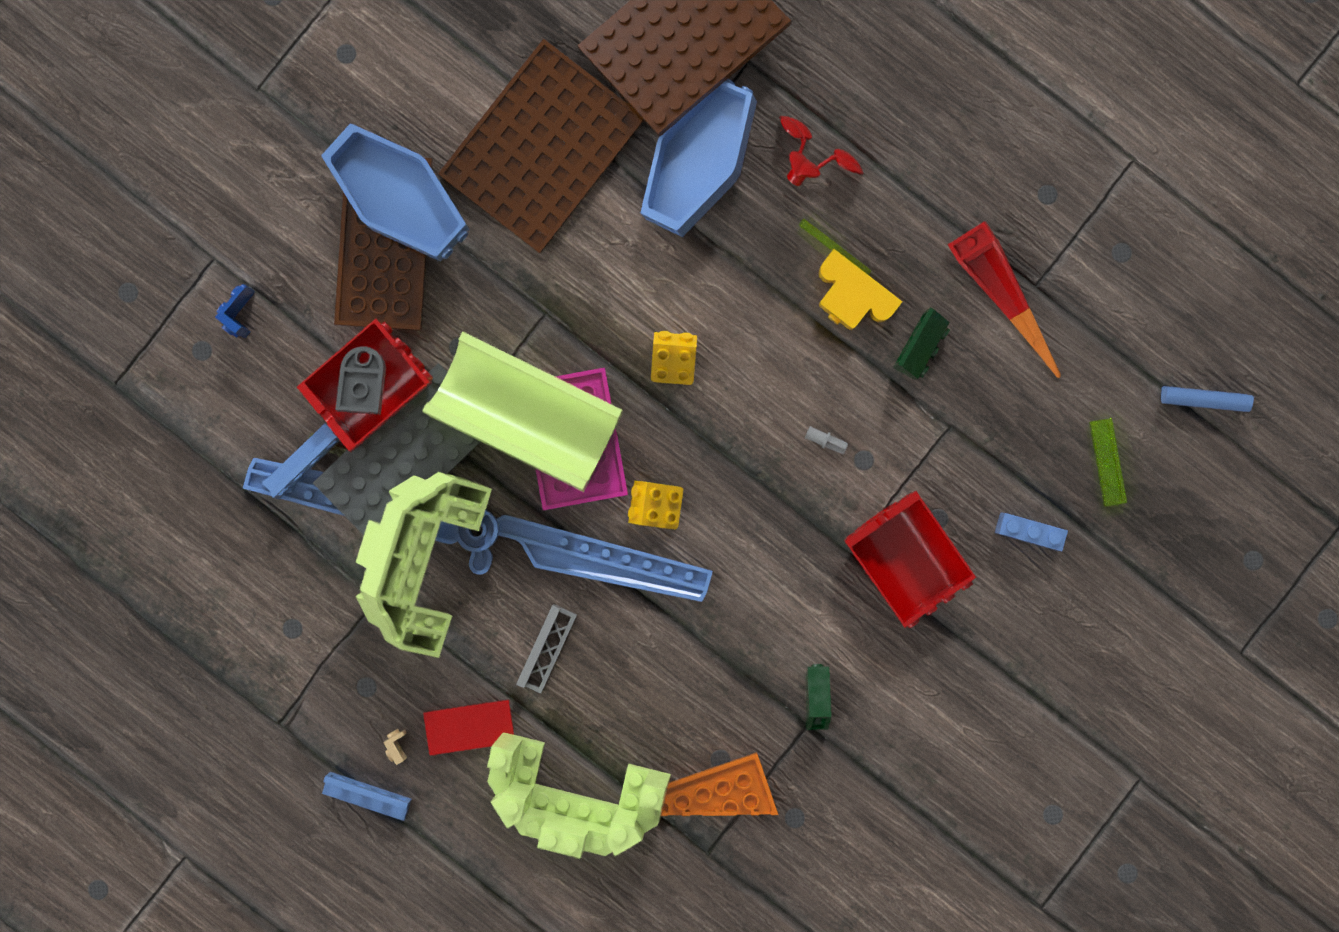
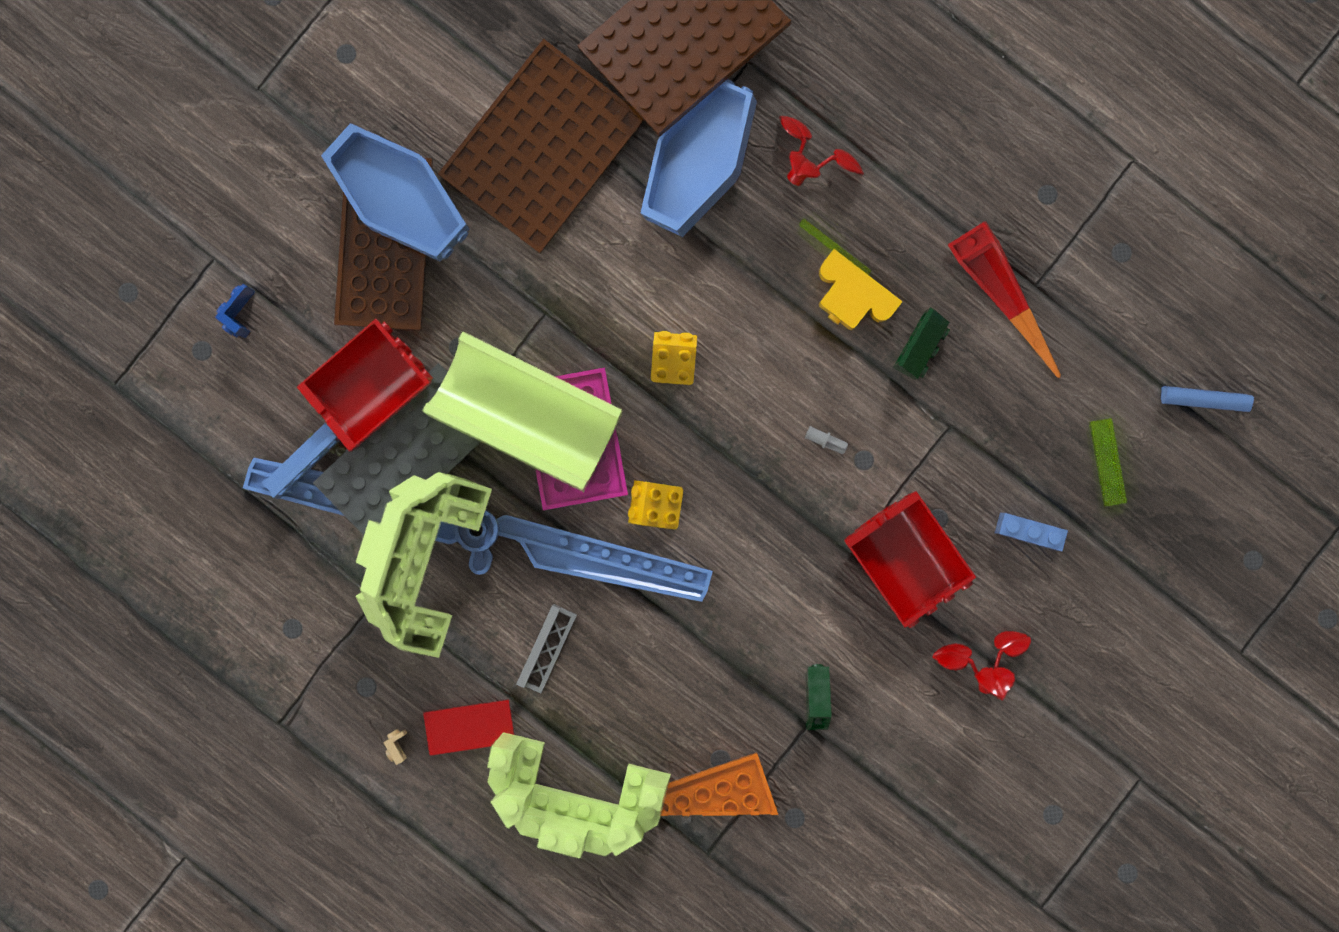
medium blue fence [322,772,412,821] -> none
dark grey plate [335,347,386,415] -> none
none -> red plant [932,631,1031,700]

